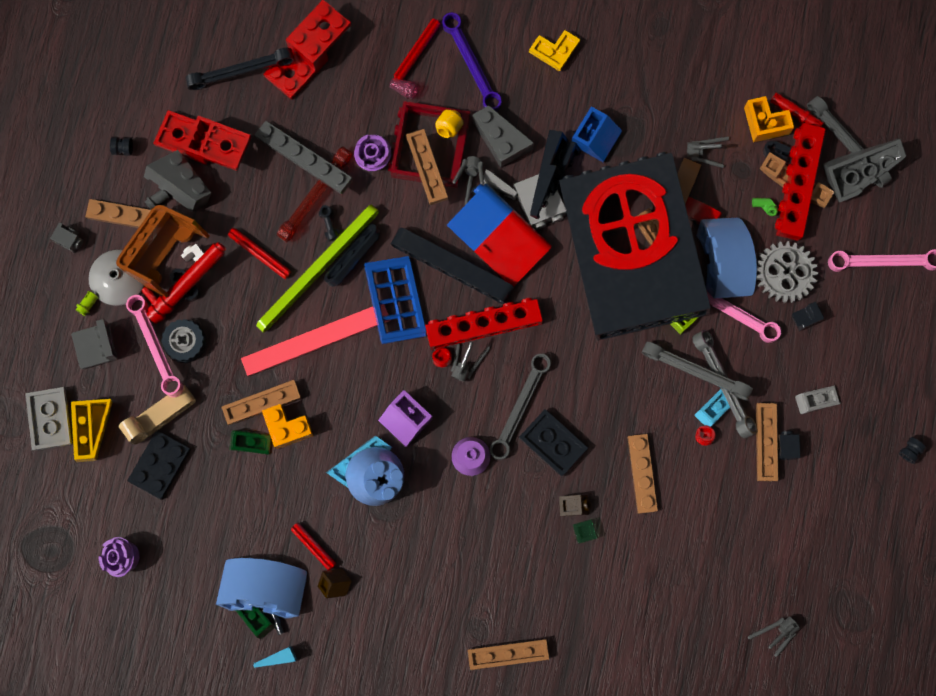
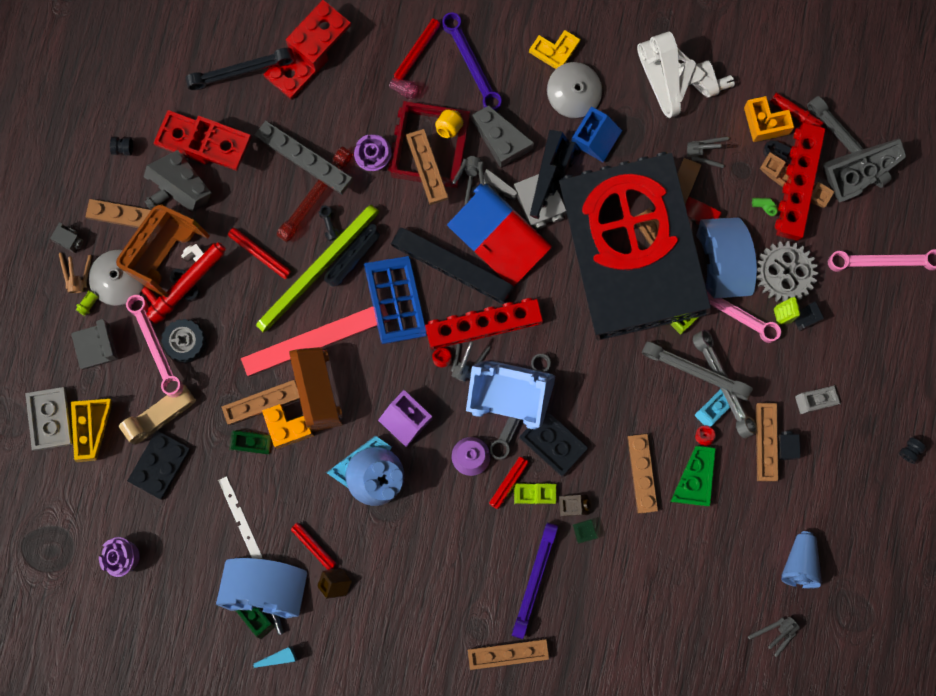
none -> medium nougat plant [59,252,92,293]
none -> white piece [218,476,263,559]
none -> dark orange windscreen [289,347,343,433]
none -> light blue windscreen [466,361,555,429]
none -> red axle [489,457,529,509]
none -> dark purple piece [511,522,558,639]
none -> lime slope [514,484,556,504]
none -> light grey dish [547,62,602,118]
none -> white connector [637,32,735,118]
none -> green wing [670,446,715,507]
none -> lime slope [774,297,800,325]
none -> medium blue cone [781,531,822,588]

